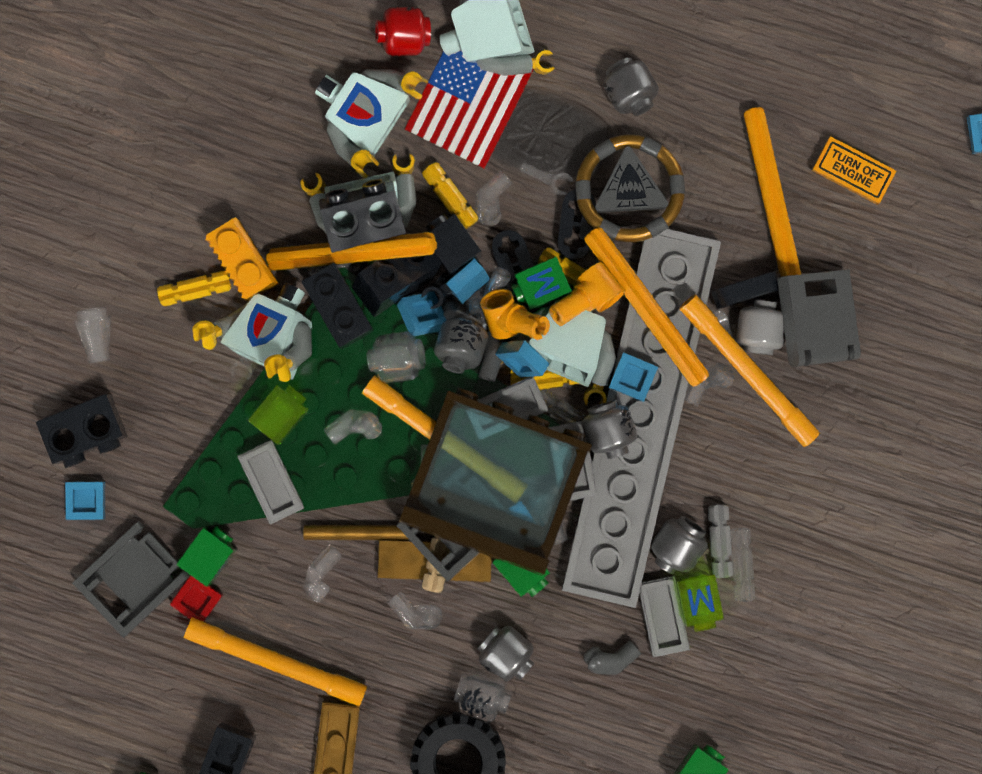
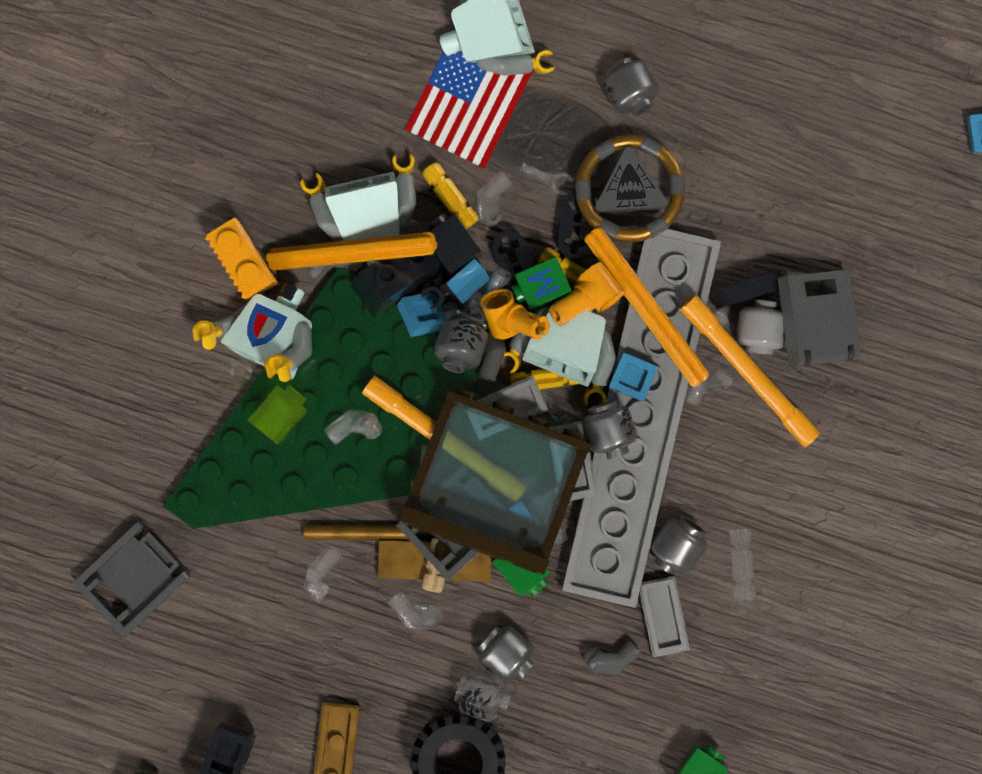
black brick [36,394,128,468] -> none
dark azure tile [65,482,105,520] -> none
clear cone [74,307,111,363] -> none
yellow axle [157,271,231,306] -> none
red tile [170,575,223,622] -> none
green brick [176,526,237,587] -> none
light orange piece [183,617,367,706] -> none
light grey tile [237,440,305,525] -> none
black brick [301,263,374,350] -> none
torso [315,69,429,179] -> none
black brick [319,179,406,253] -> none
clear head [367,331,425,383] -> none
red head [375,7,431,56] -> none
dark azure tile [495,340,549,378] -> none
clear neon green brick [676,573,724,632] -> none
light grey axle [708,504,733,578] -> none
light orange axle [744,107,801,277] -> none
light orange tile [811,136,896,205] -> none

